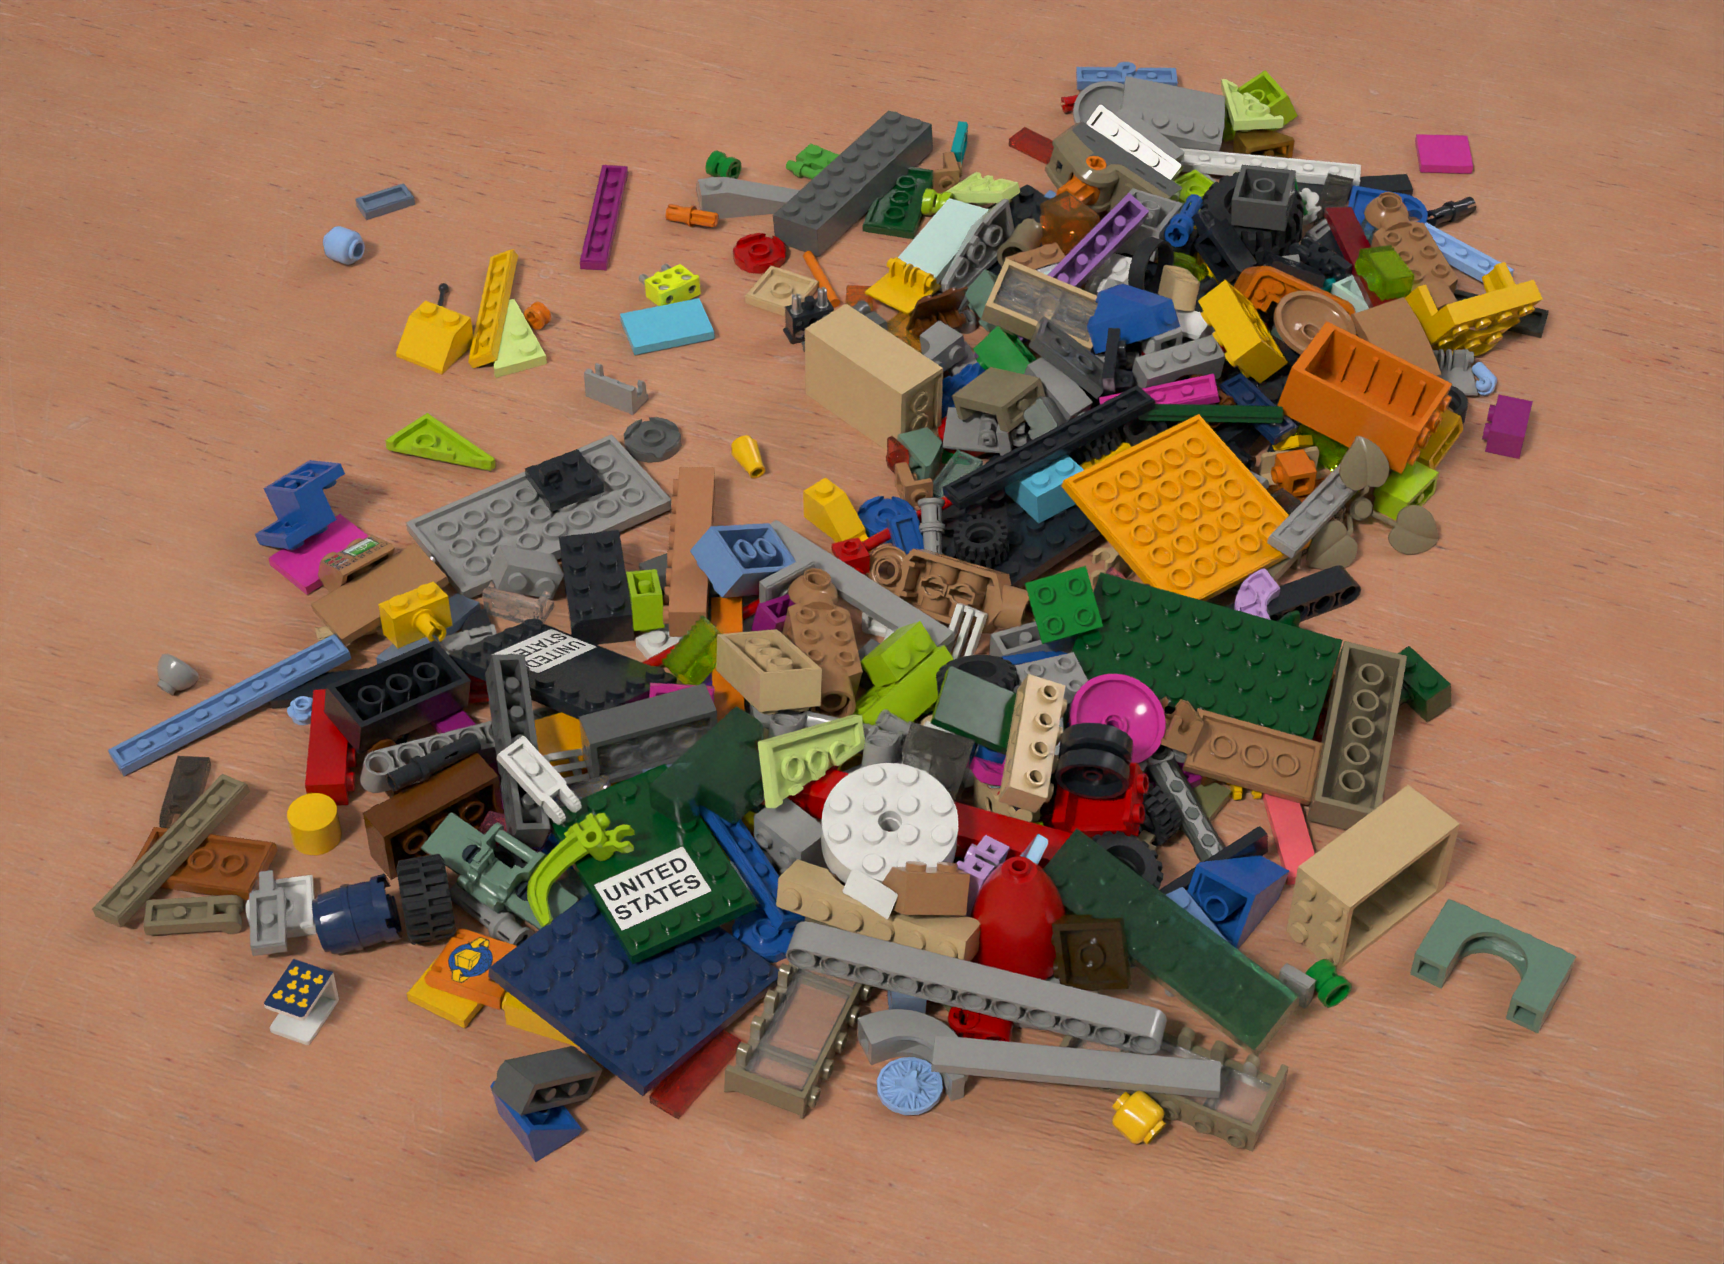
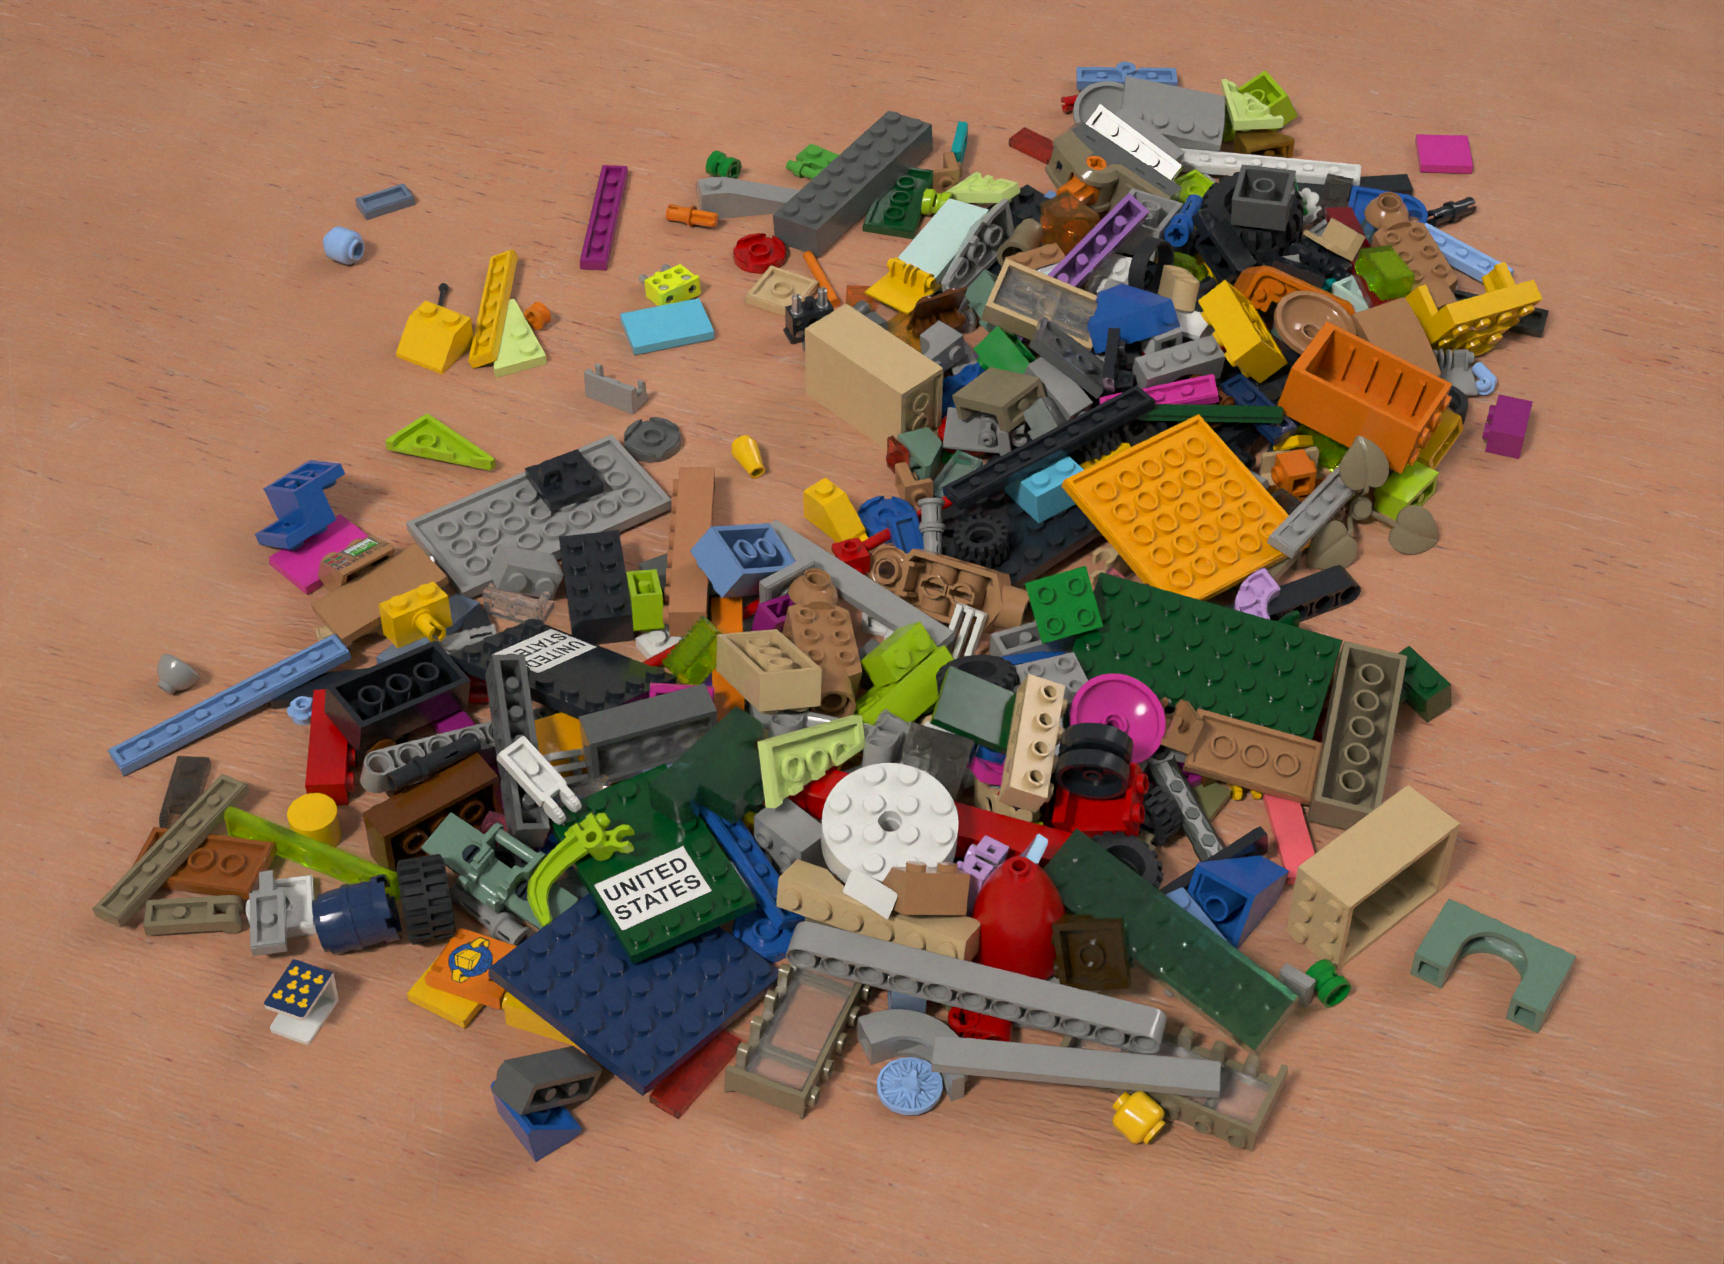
none -> clear neon green tile [224,806,401,902]
none -> tan panel [1303,218,1365,261]

